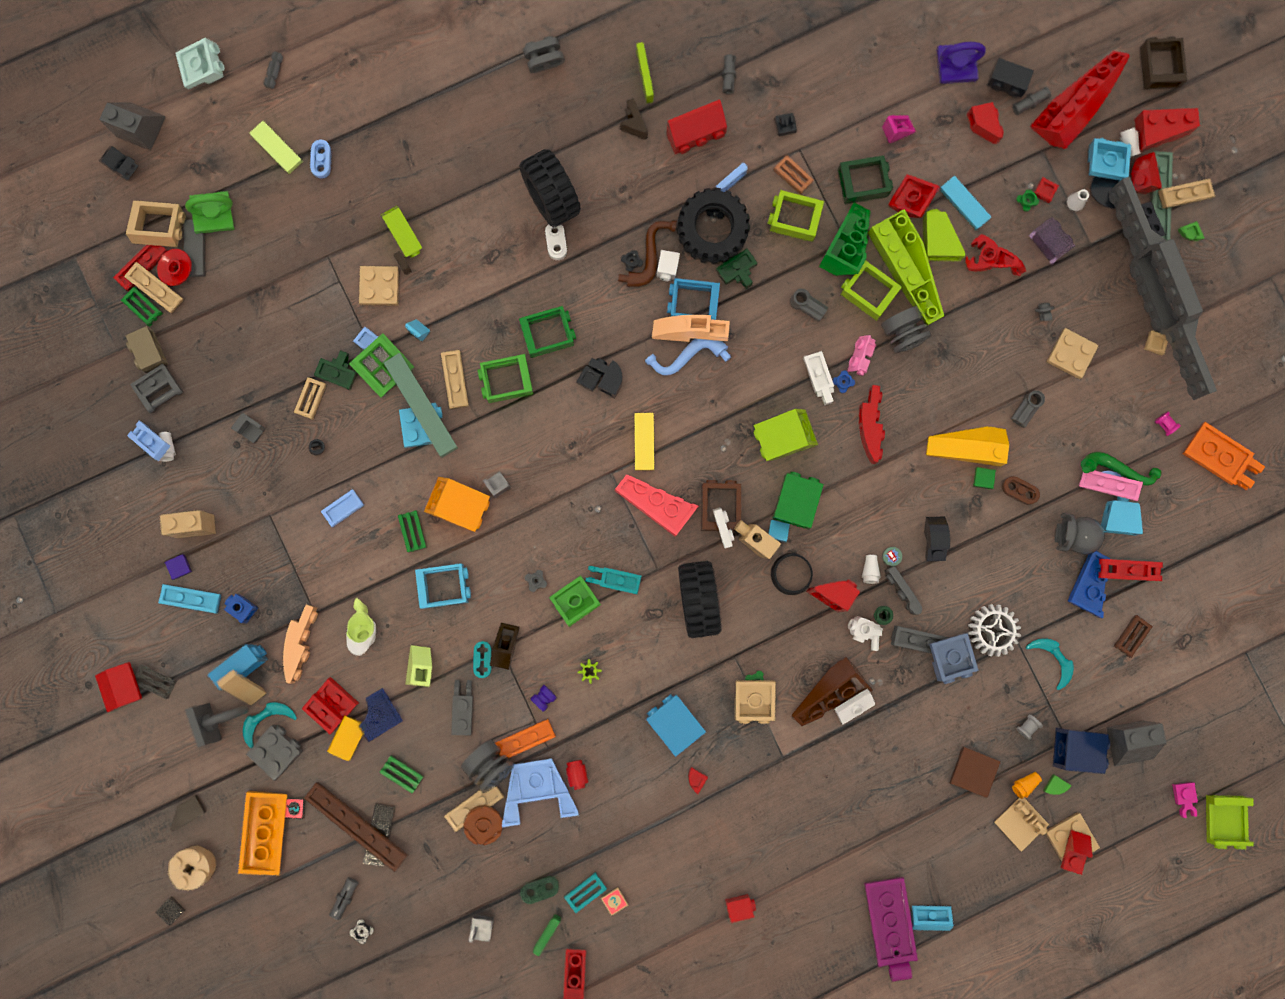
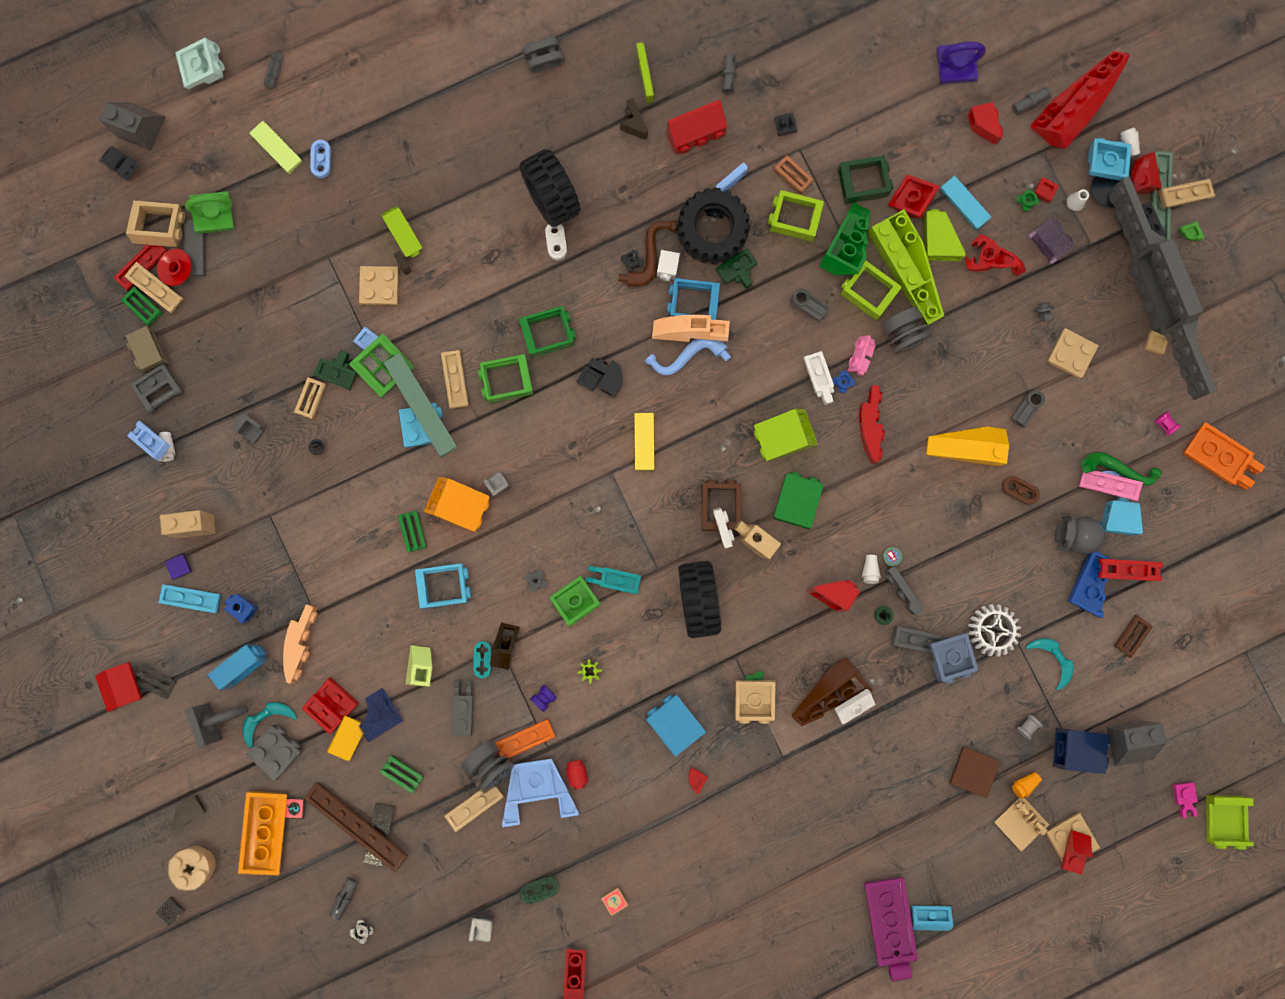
tan tile [217,670,266,706] -> none
light blue tile [321,489,364,527] -> none
yellowish green hair [346,598,376,656] -> none
medium azure slope [405,320,430,341] -> none
dark orange tile [463,805,503,845] -> none
green tile [533,914,561,956] -> none
teal tile [564,872,607,913] -> none
coral wing [615,475,699,537] -> none
red brick [725,894,756,923] -> none
medium azure slope [768,520,790,543] -> none
black tyre [771,553,813,595] -> none
white piece [848,616,883,651] -> none
dark pink slope [882,115,916,144] -> none
black brick [924,516,950,562] -> none
green tile [973,467,996,489] -> none
black brick [987,58,1034,98] -> none
bright green tile [1043,775,1071,795] -> none
red wedge [1134,108,1200,153] -> none
dark brown window [1140,36,1187,90] -> none

